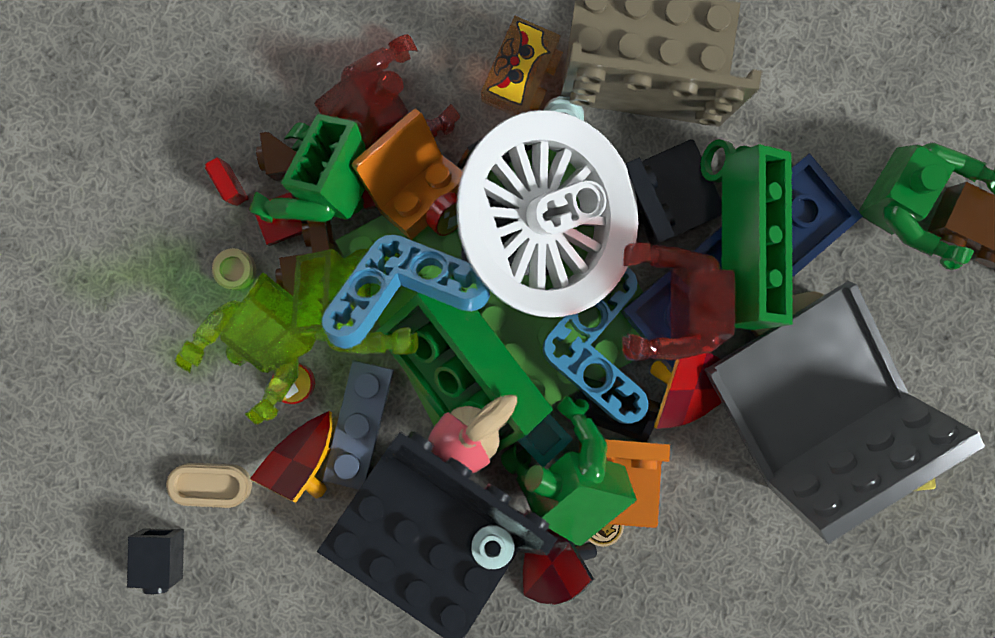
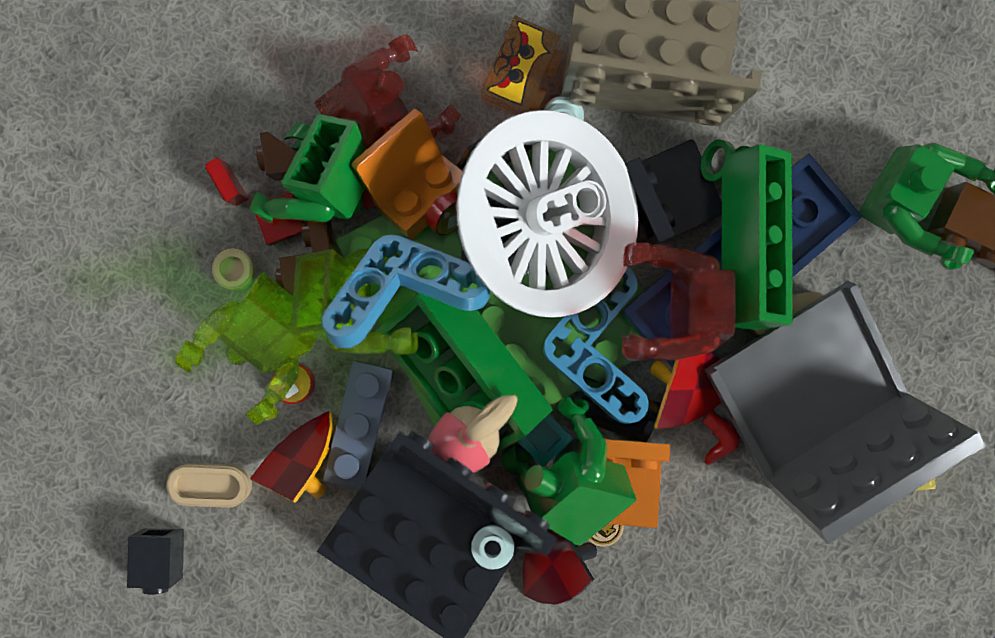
none -> red animal [701,410,740,465]

